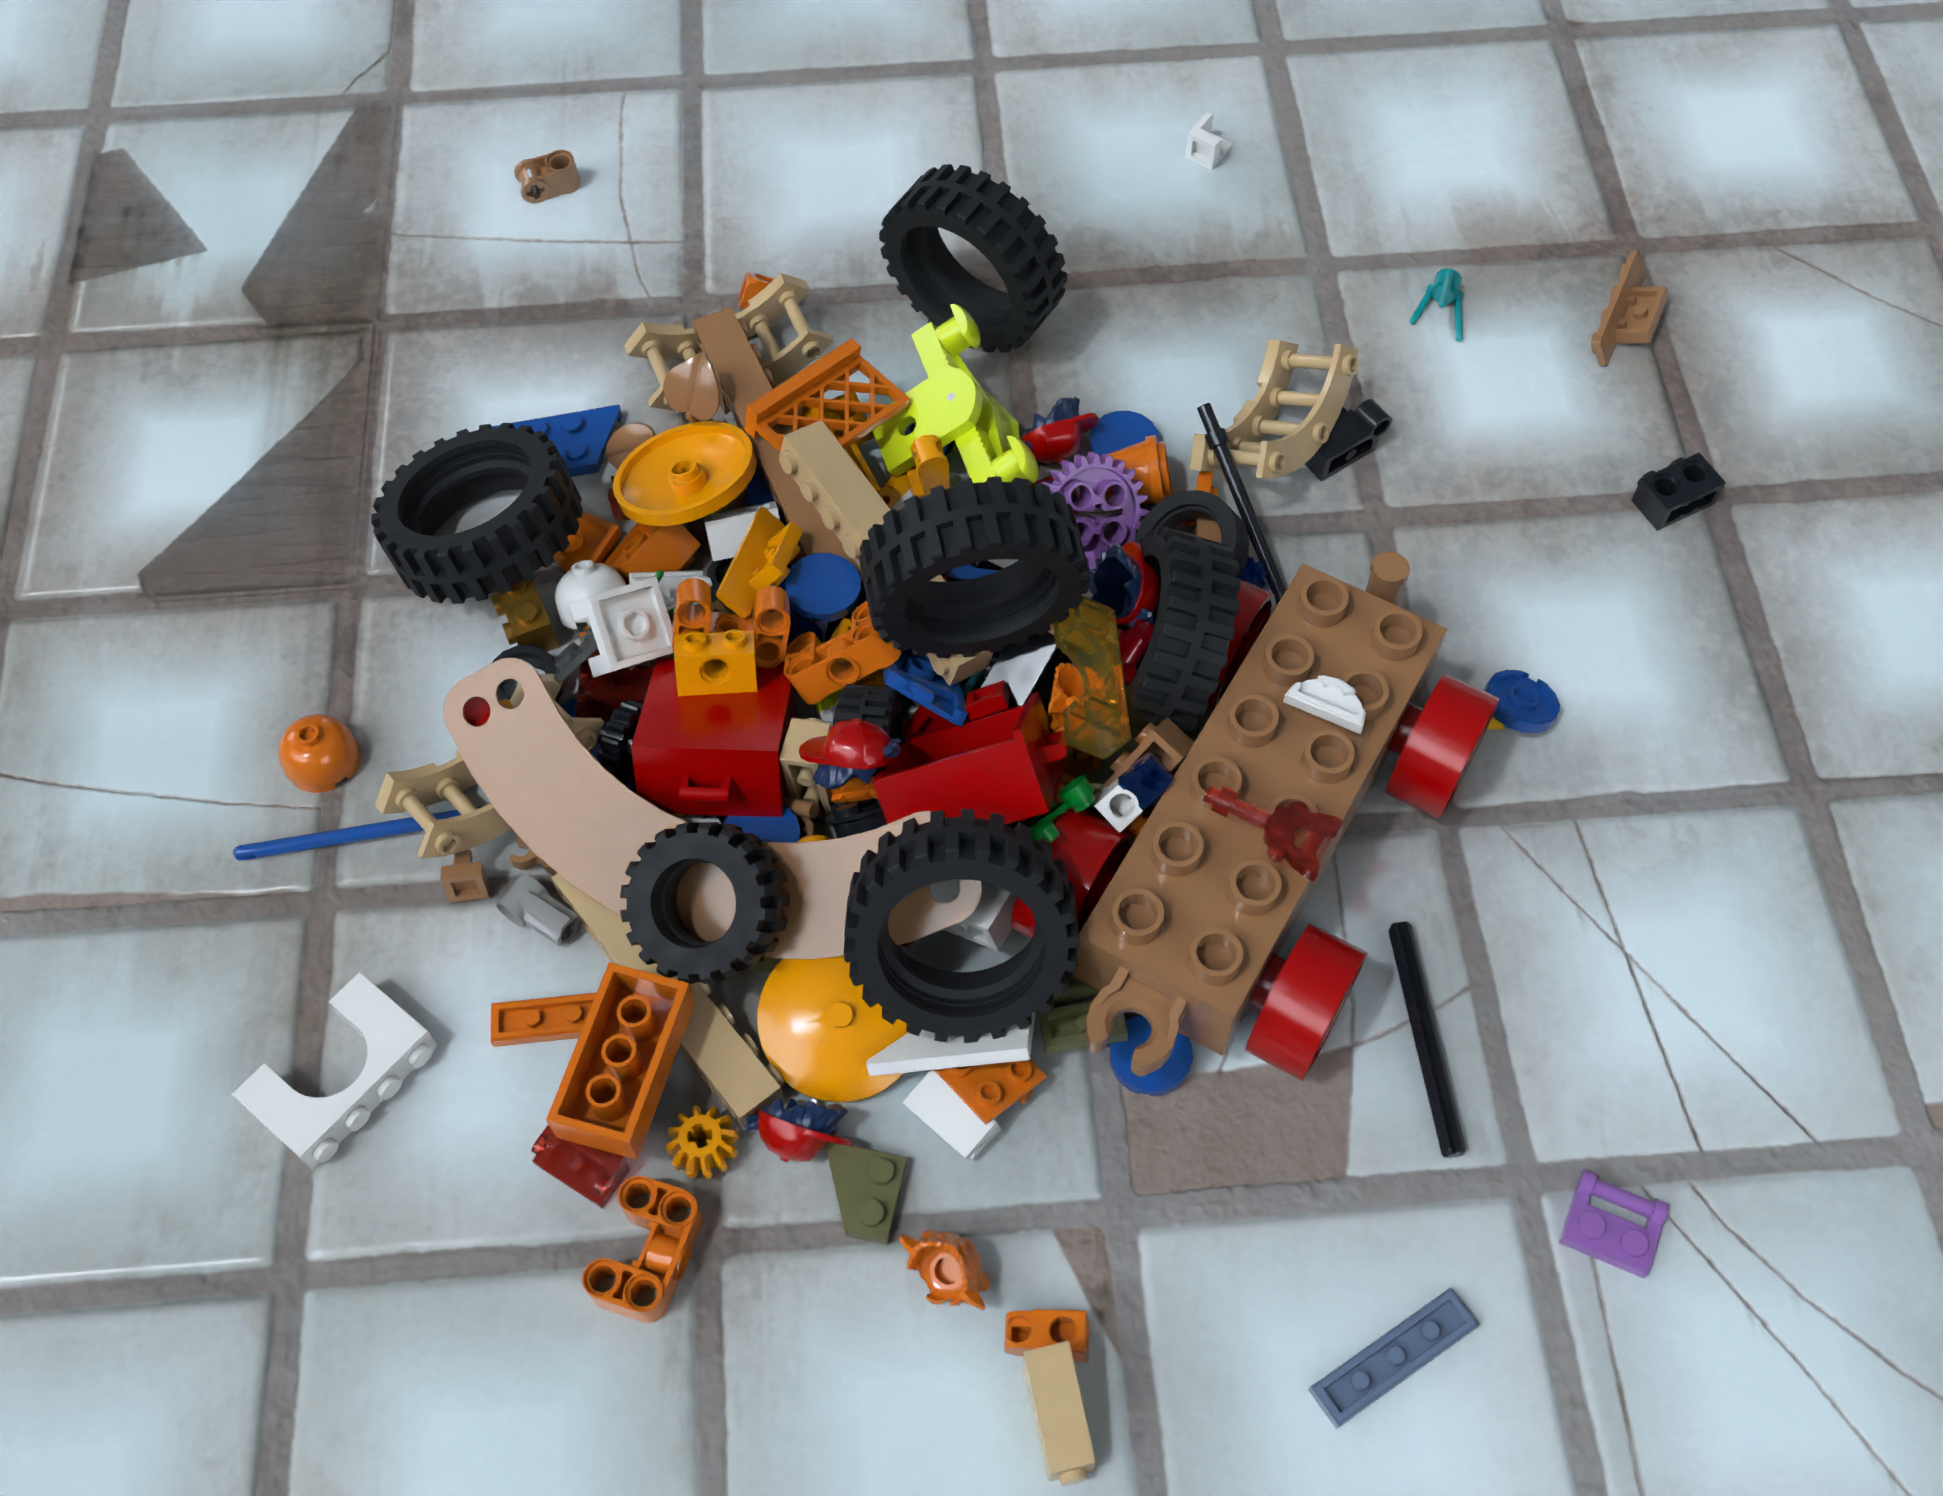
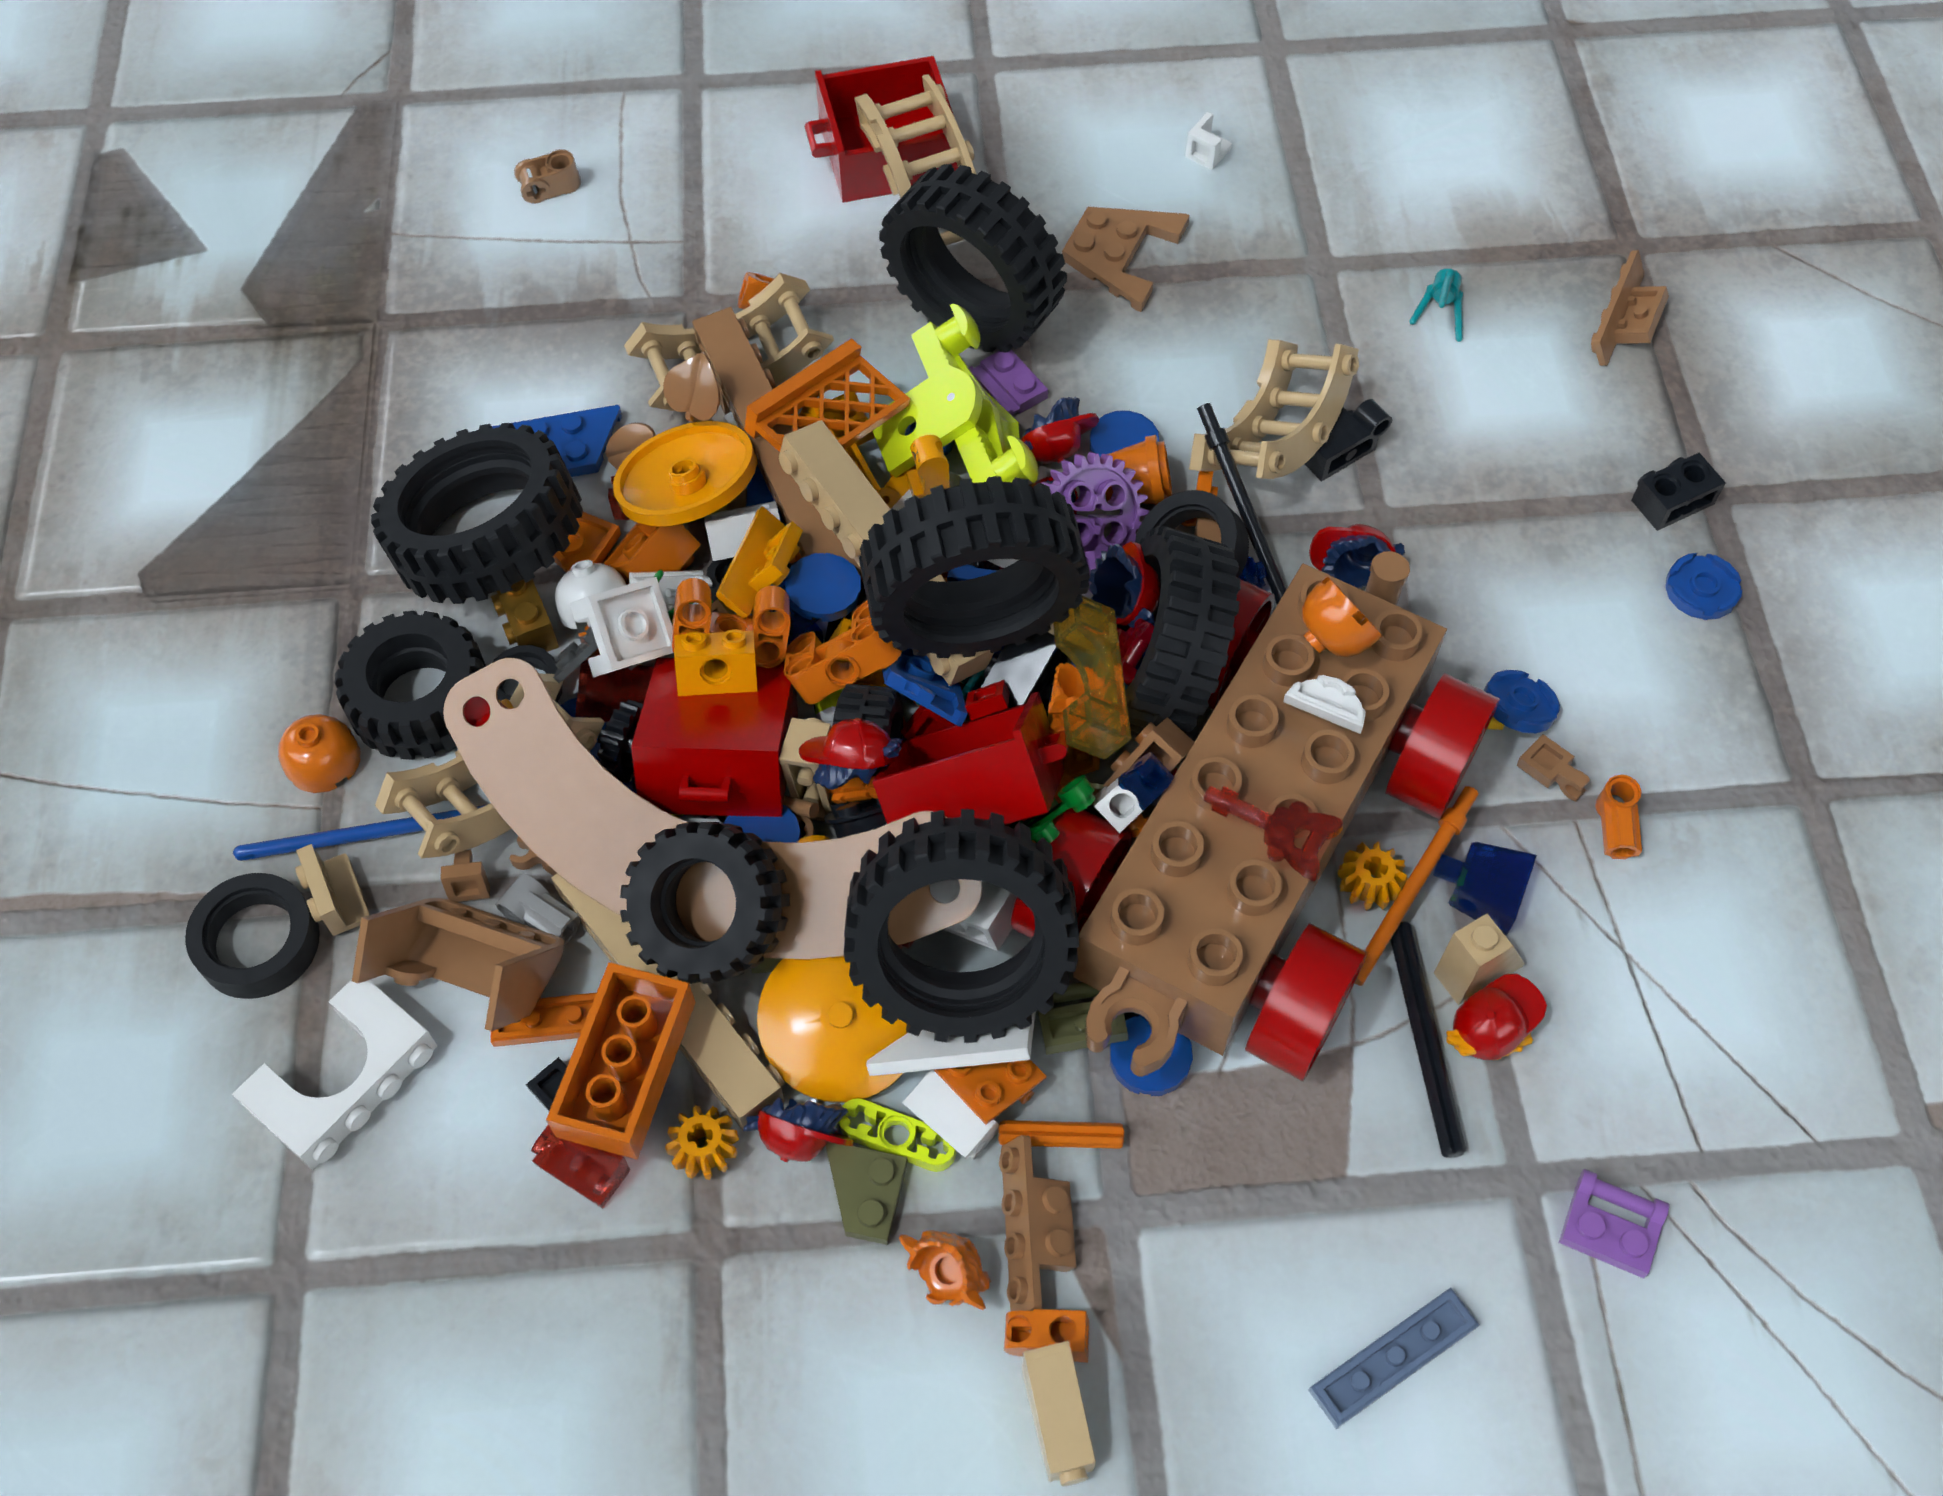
orange beam [582,1175,703,1323] -> none
none -> black tyre [185,873,320,999]
none -> tan bracket [295,844,370,936]
none -> black tyre [334,611,486,760]
none -> medium nougat windscreen [352,898,565,1031]
none -> black tile [526,1057,567,1112]
none -> red container [804,56,958,203]
none -> neon yellow beam [839,1098,956,1172]
none -> tan fence [855,74,976,245]
none -> medium lavender plate [969,350,1048,415]
none -> orange axle [998,1120,1124,1149]
none -> medium nougat bracket [999,1135,1076,1311]
none -> medium nougat wing [1062,206,1190,312]
none -> orange cylinder [1302,576,1383,657]
none -> dark blue hair [1309,524,1405,589]
none -> light orange gear [1337,841,1408,911]
none -> orange bar [1355,786,1479,986]
none -> clear blue torso [1433,842,1537,936]
none -> tan slope [1434,914,1525,1005]
none -> red hair [1446,974,1547,1060]
none -> medium nougat plate [1517,734,1590,802]
none -> orange piece [1595,774,1642,859]
none -> blue tile [1665,553,1742,620]

